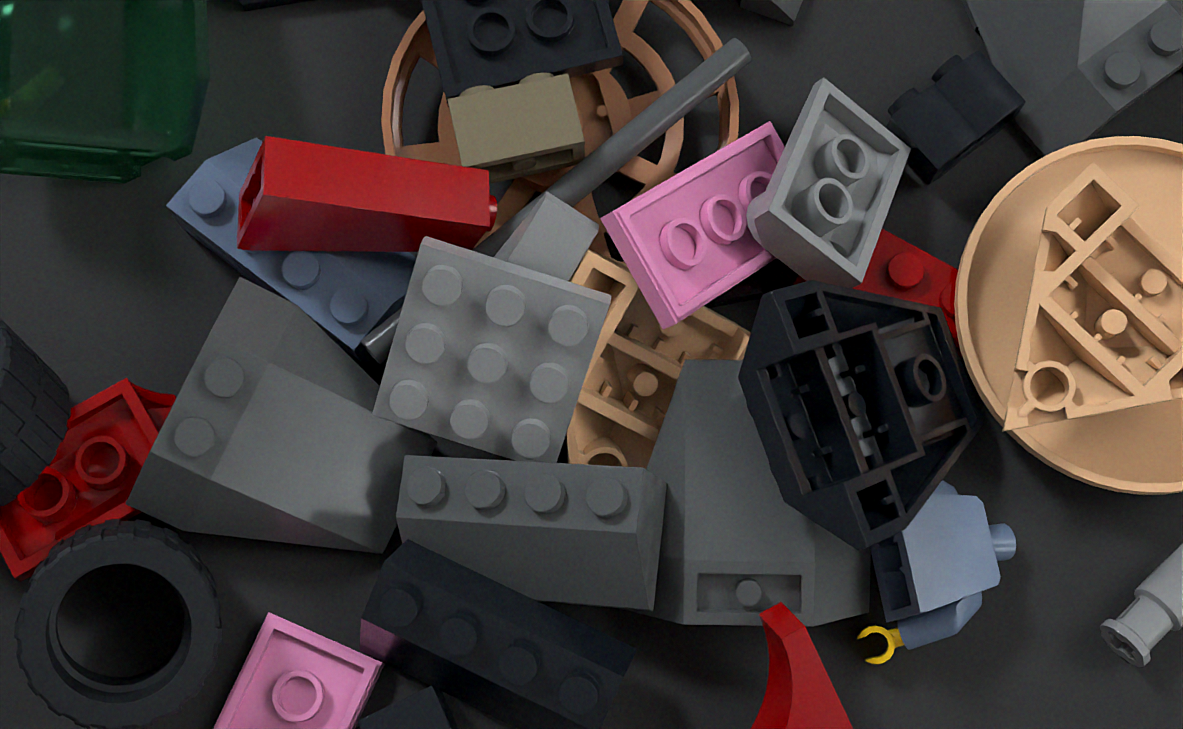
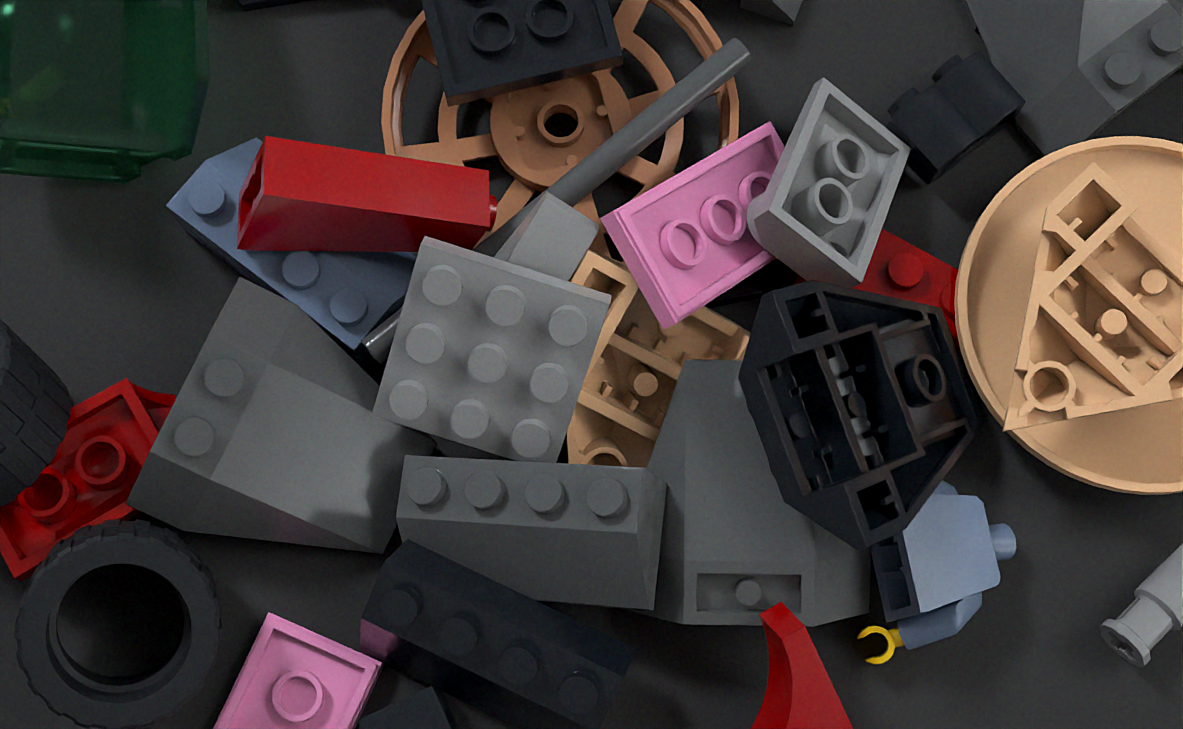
dark tan brick [447,73,585,184] -> none

